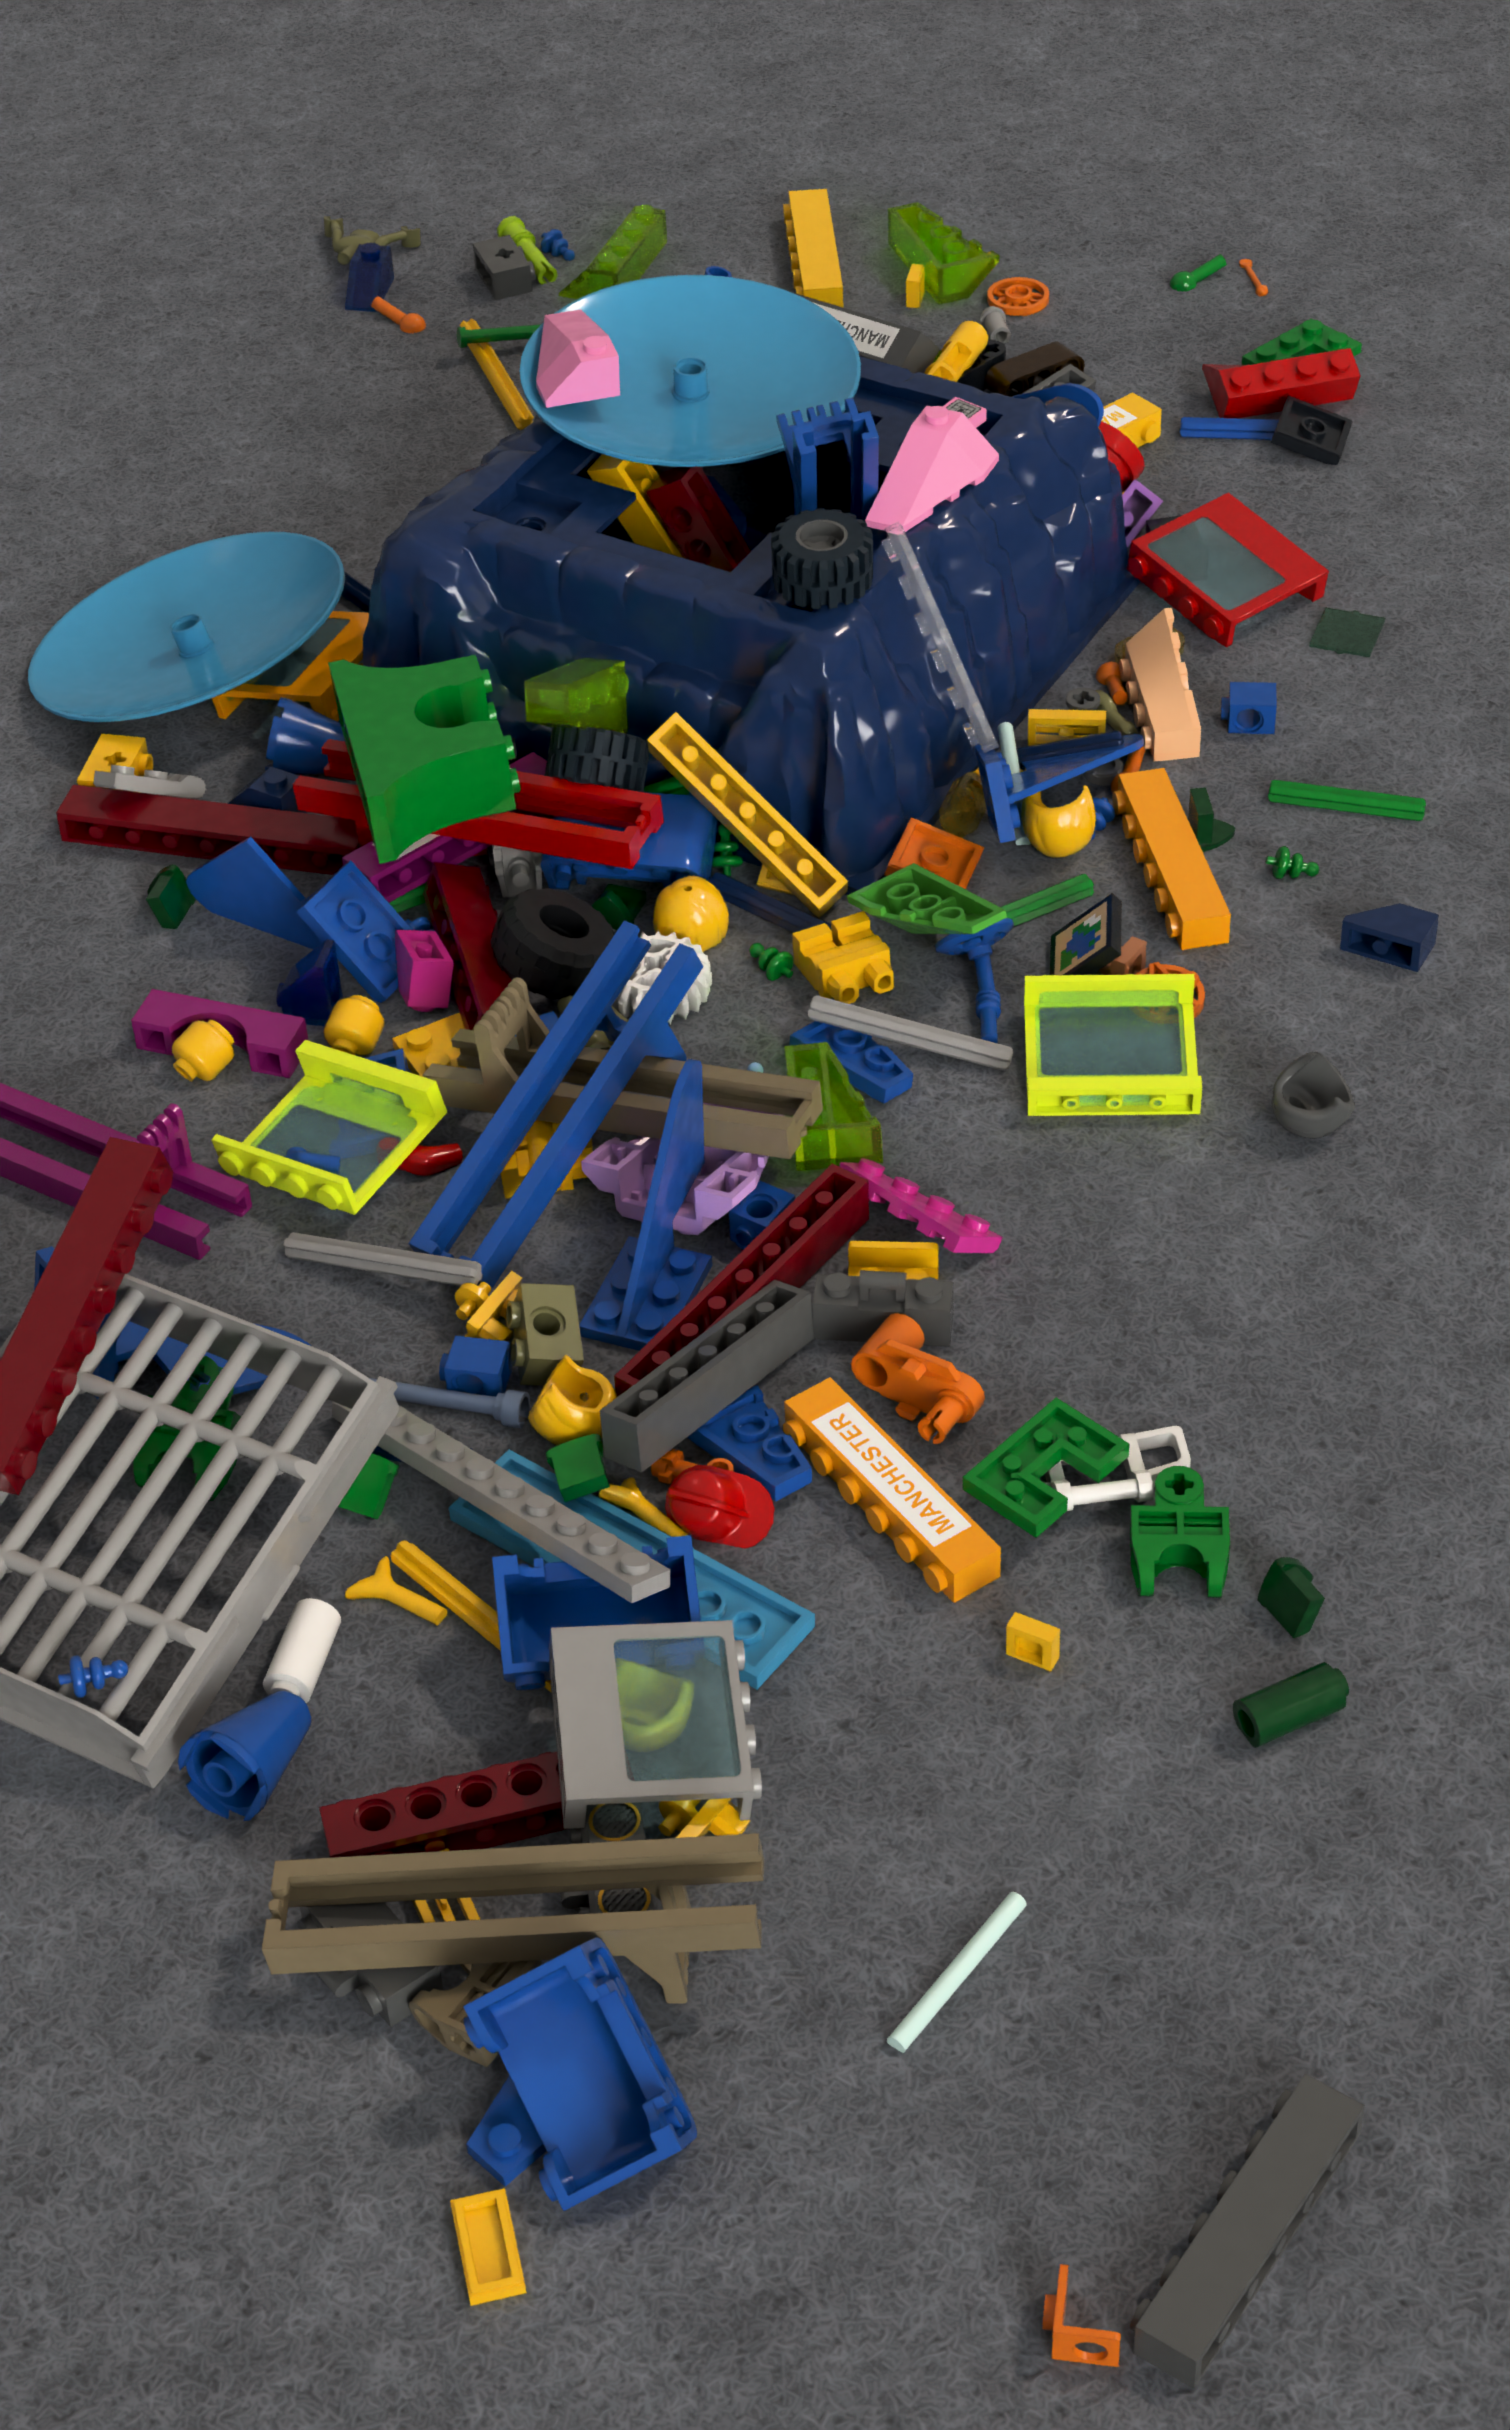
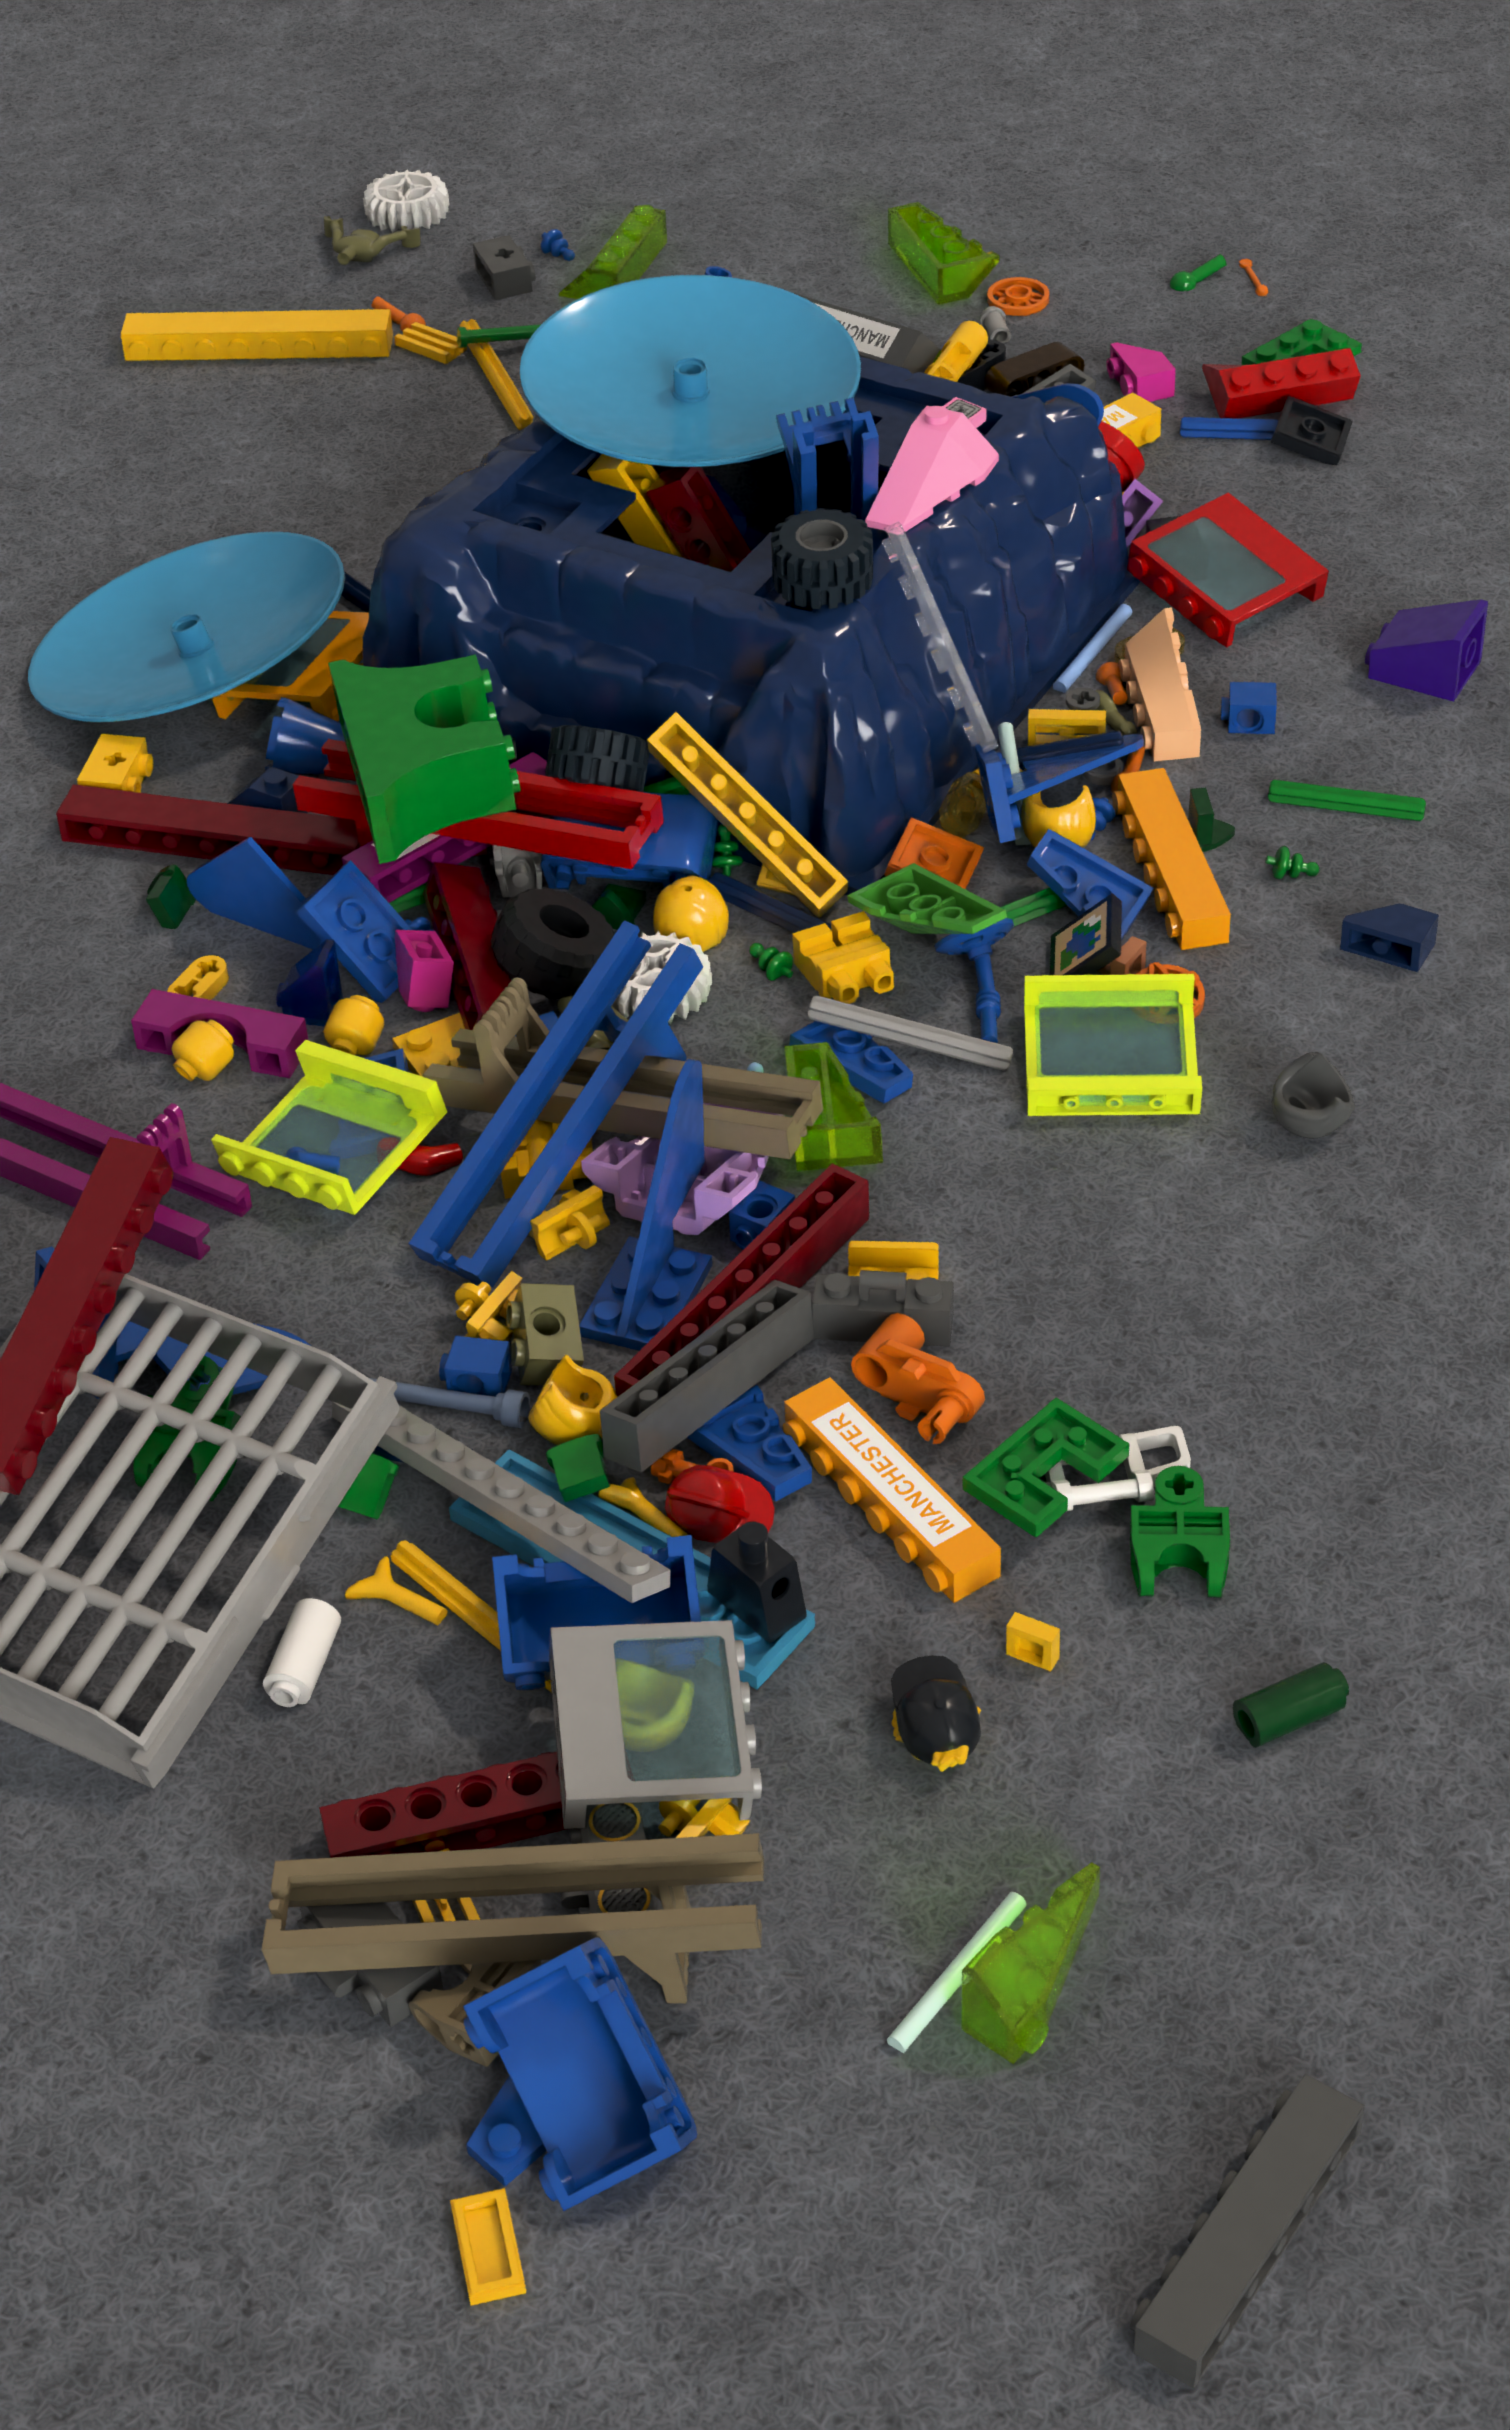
blue hair [58,1655,129,1698] -> none
light grey hinge [93,765,207,800] -> none
blue cone [178,1691,311,1821] -> none
light grey axle [283,1232,483,1286] -> none
clear blue slope [345,243,394,312] -> none
lime pin [497,216,558,285] -> none
clear neon green wedge [524,658,629,734] -> none
bright pink wedge [536,309,620,408] -> none
yellow brick [783,189,844,308] -> none
dark pink wing [839,1158,1003,1253] -> none
yellow tile [906,264,925,308] -> none
orange bracket [1042,2264,1121,2367] -> none
dark green tile [1257,1557,1325,1638] -> none
clear green piece [1309,607,1386,657] -> none
none -> yellow brick [121,309,393,361]
none -> yellow beam [167,955,229,1000]
none -> white gear [363,170,449,233]
none -> yellow tile [394,322,468,364]
none -> yellow hips [529,1185,610,1261]
none -> black torso [707,1522,807,1644]
none -> black hair [891,1655,981,1772]
none -> clear neon green wedge [962,1862,1100,2064]
none -> blue wing [1027,829,1154,941]
none -> light blue bar [1053,604,1132,693]
none -> dark pink slope [1106,342,1176,402]
none -> dark purple slope [1365,599,1488,702]

